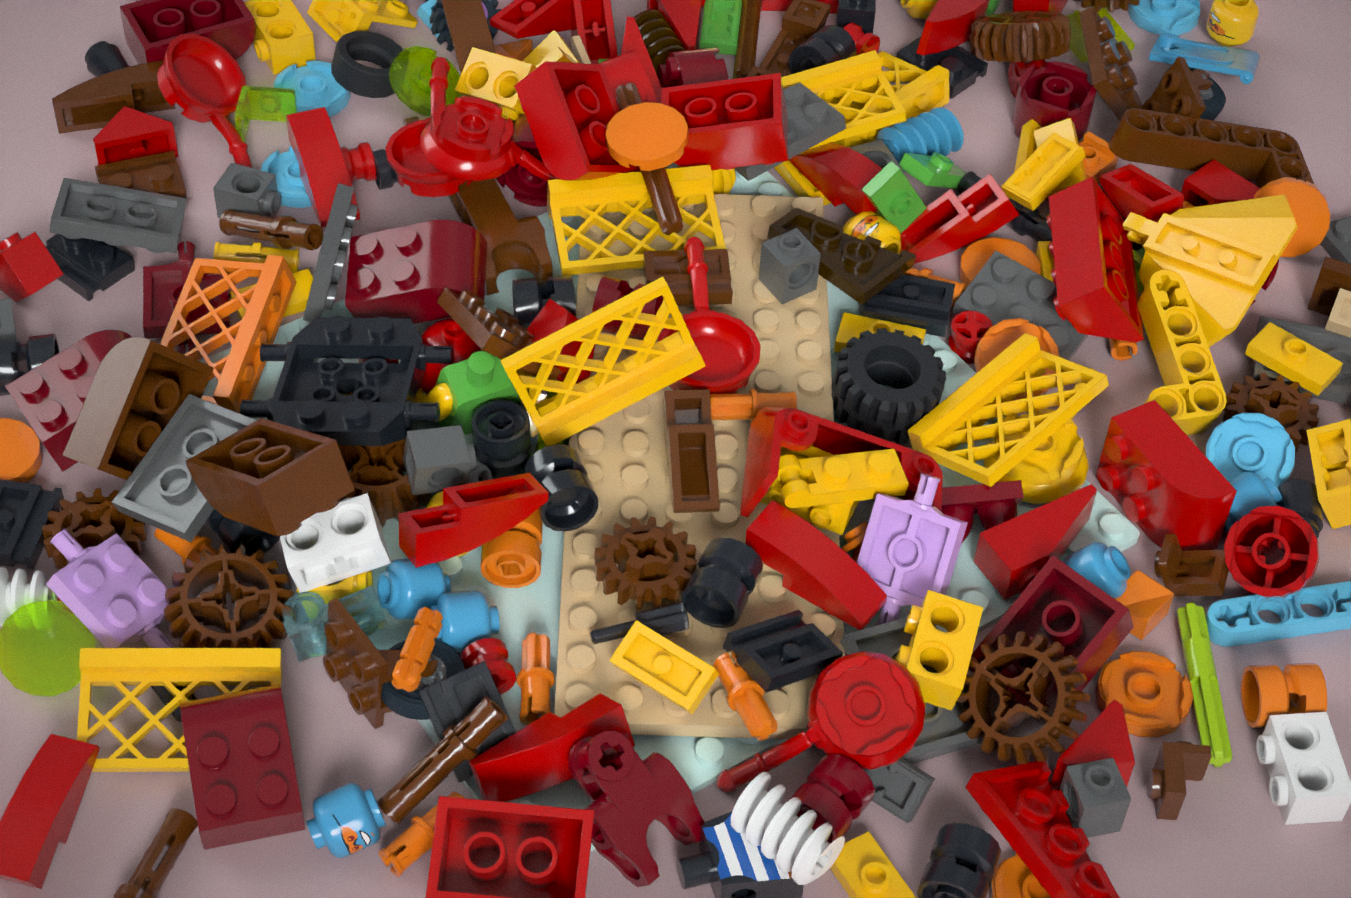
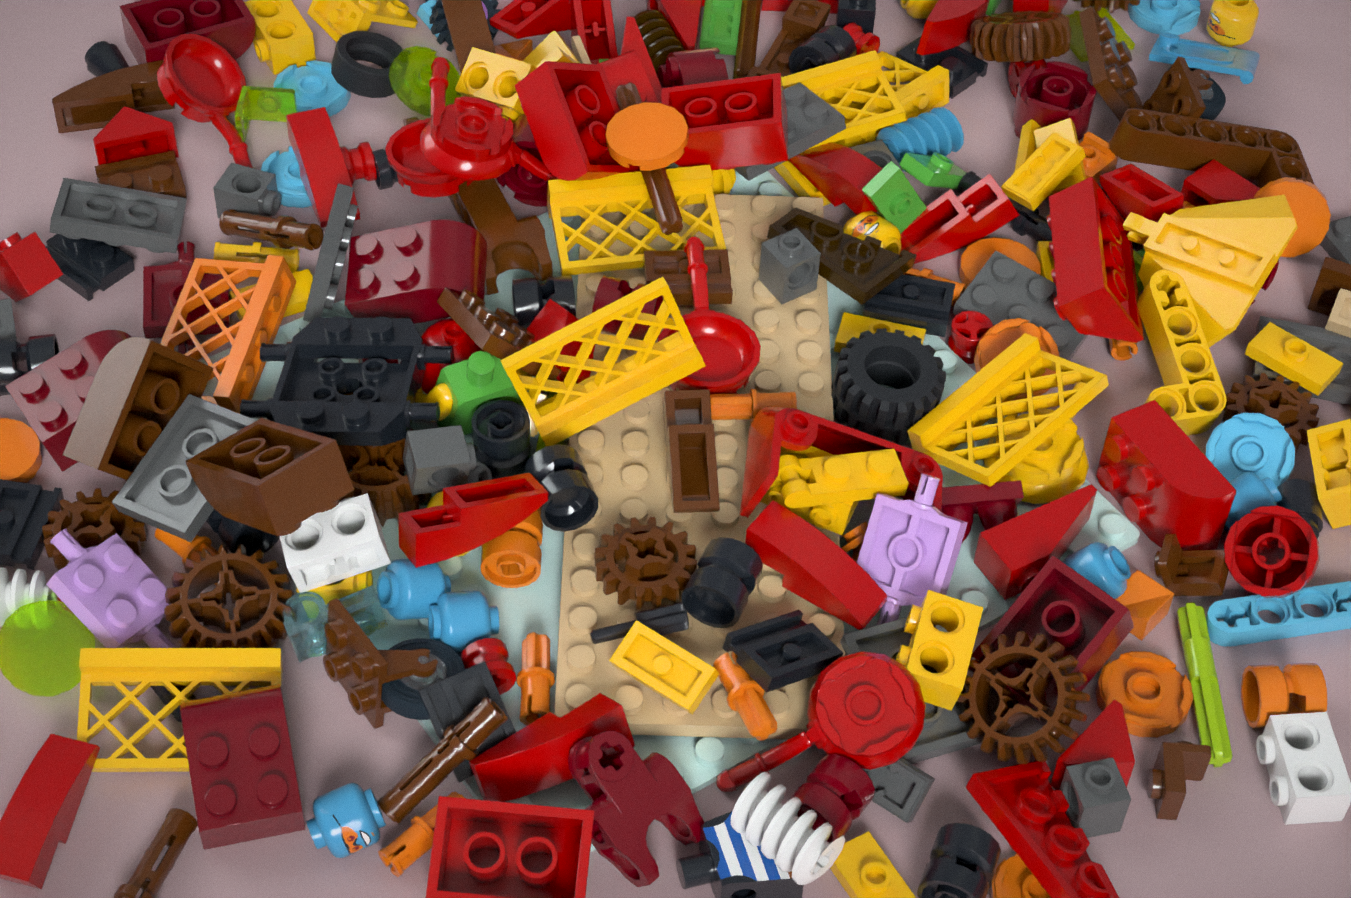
orange axle [391,607,443,692] -> none

